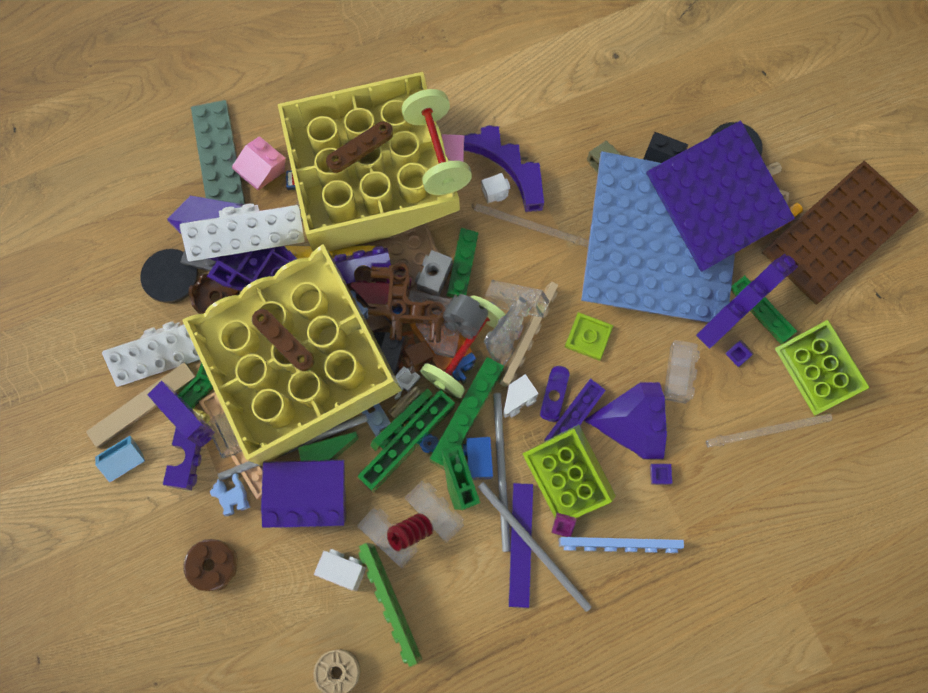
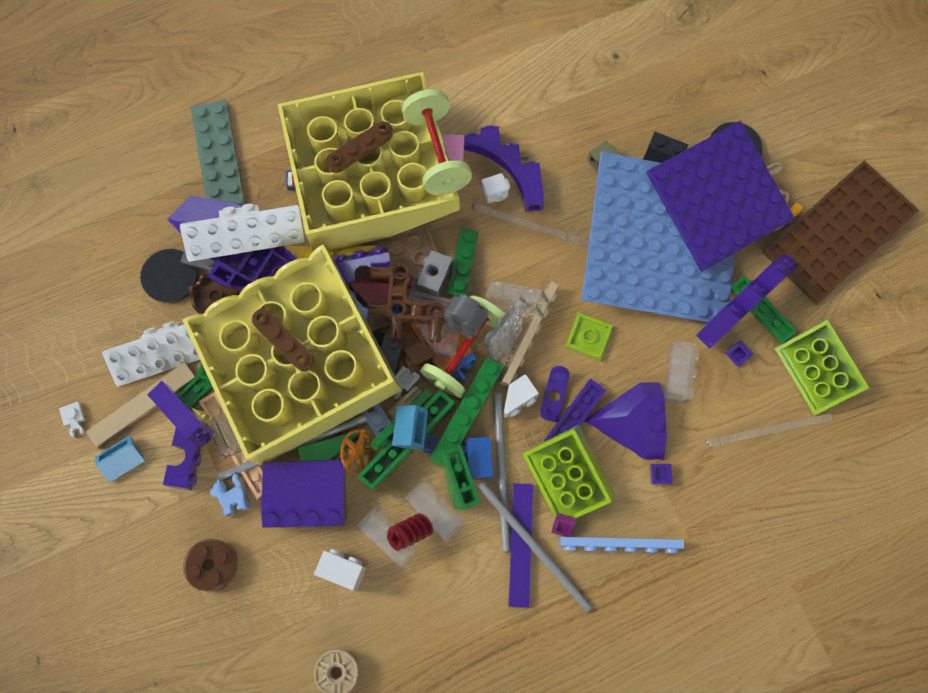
bright pink slope [232,136,285,190] -> none
bright green plate [358,543,423,667] -> none
none -> white plate [59,401,86,438]
none -> orange wheel [341,429,375,474]
none -> dark azure brick [392,405,428,449]

